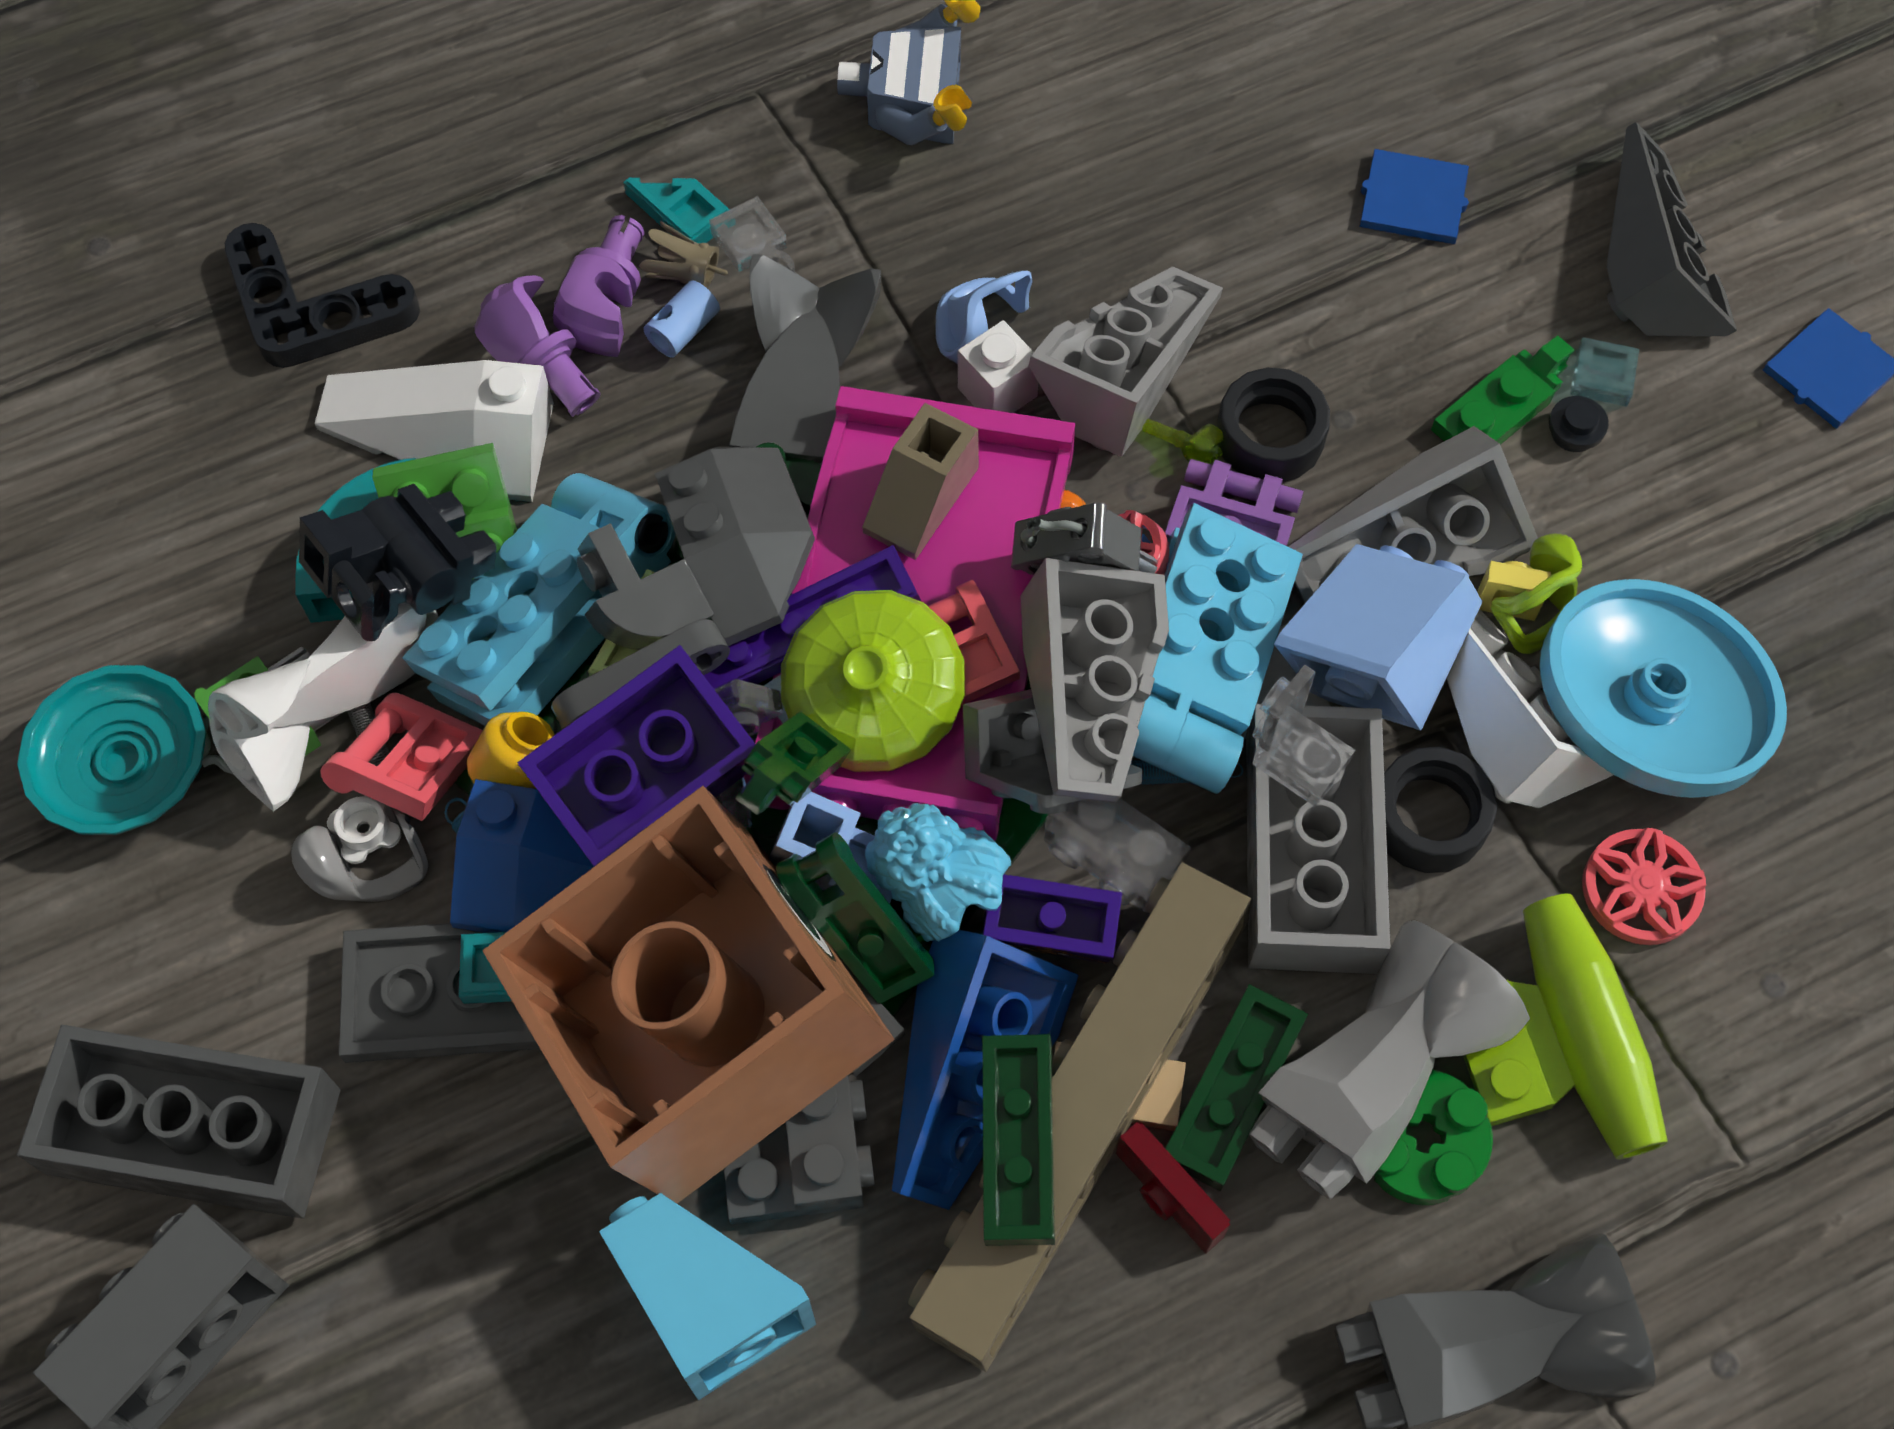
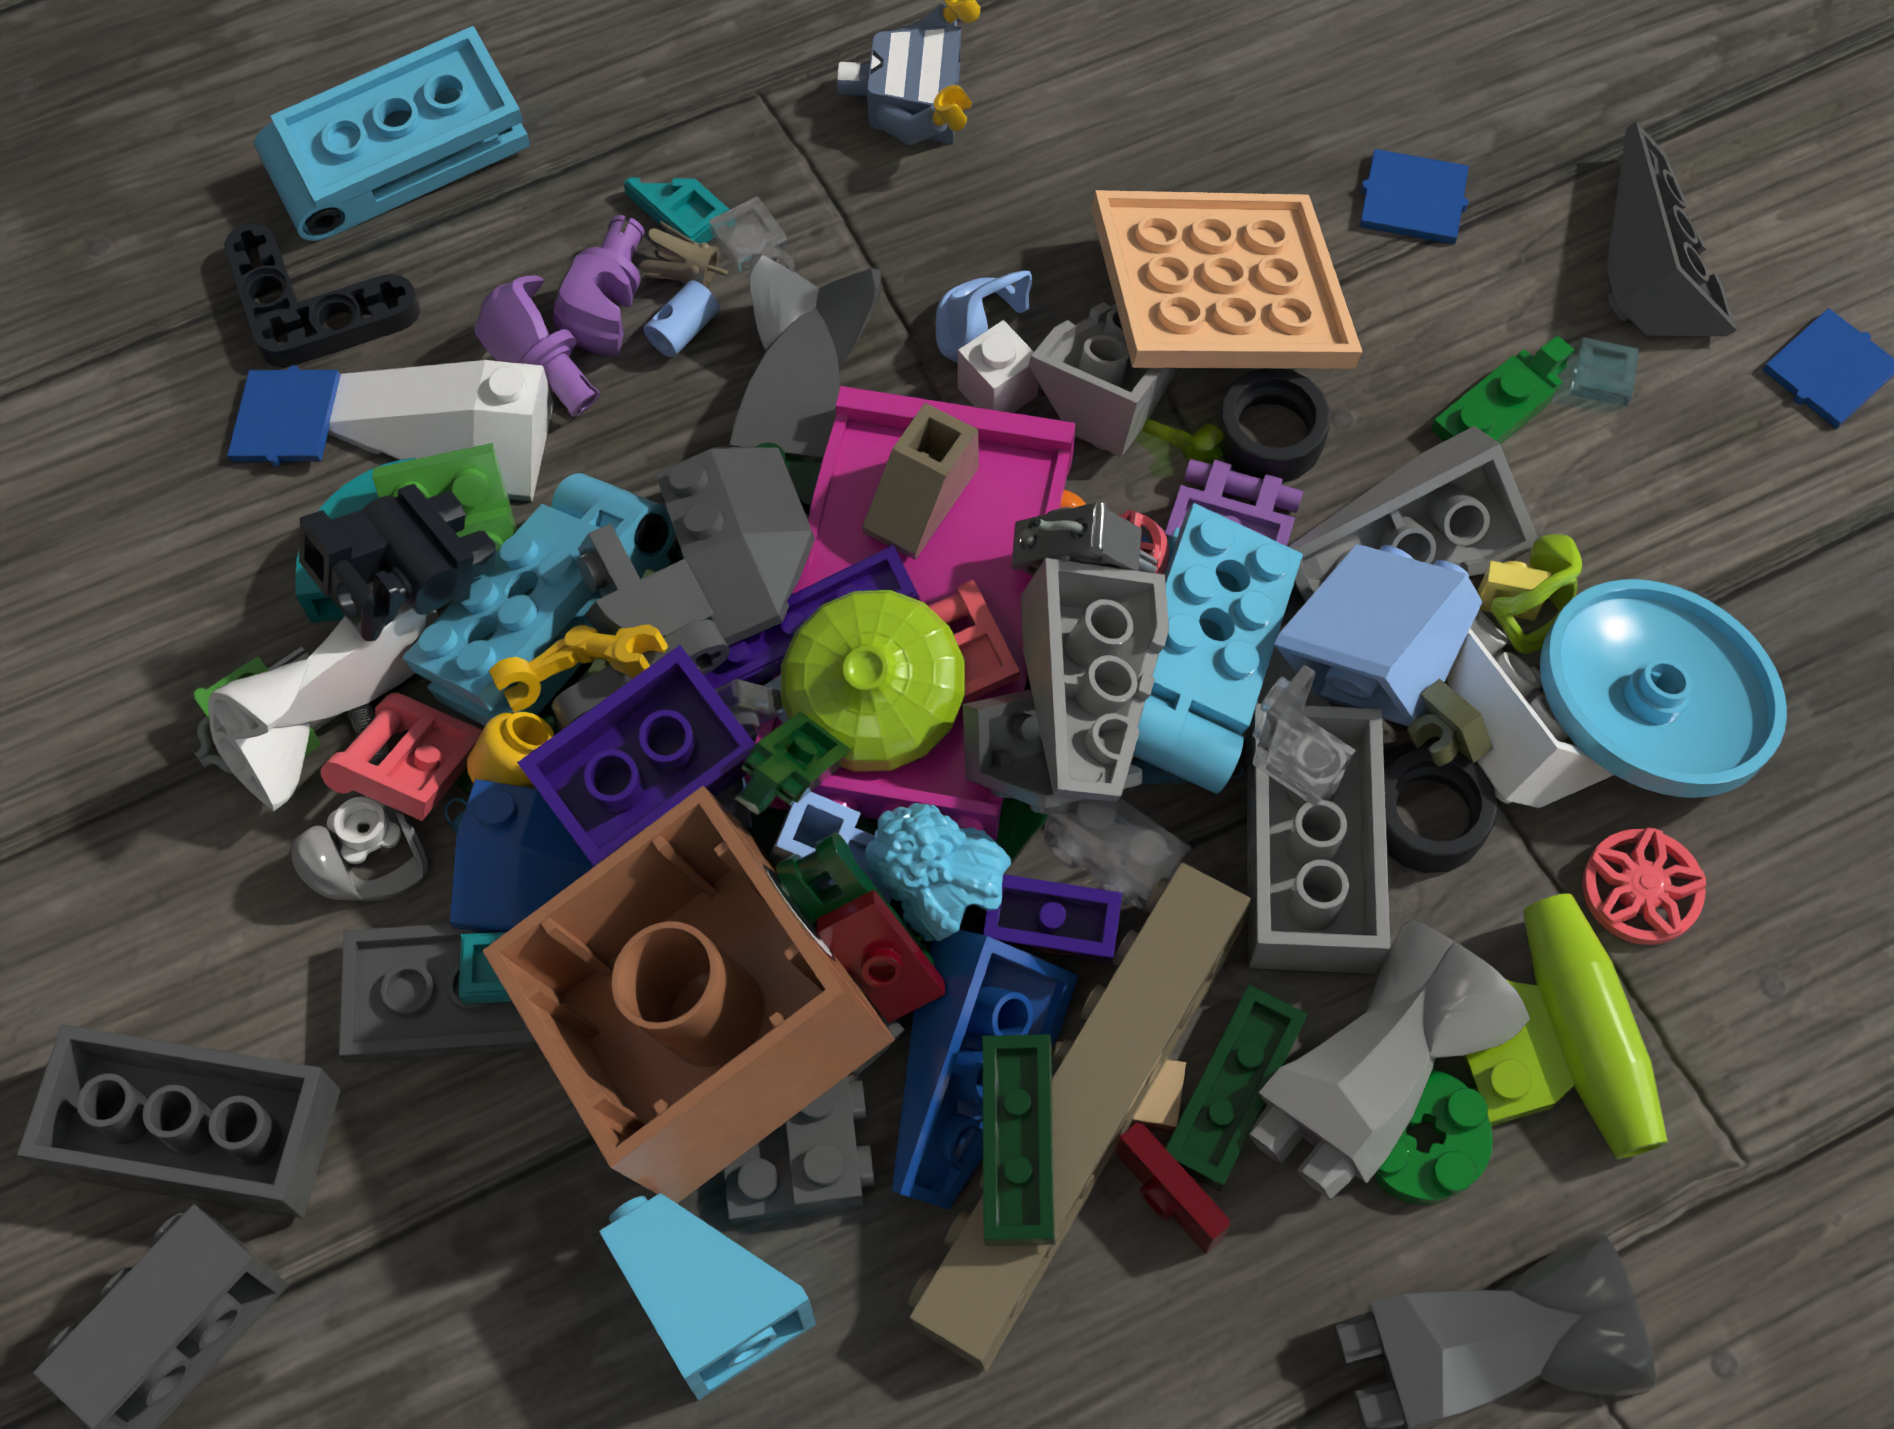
teal hat [17,665,207,835] -> none
black plate [1549,396,1609,452] -> none
none -> blue piece [227,365,341,467]
none -> medium azure hinge [254,26,531,241]
none -> yellow piece [489,624,668,712]
none -> dark red plate [817,889,945,1023]
none -> light nougat plate [1091,190,1362,369]
none -> olive tile [1407,678,1493,767]

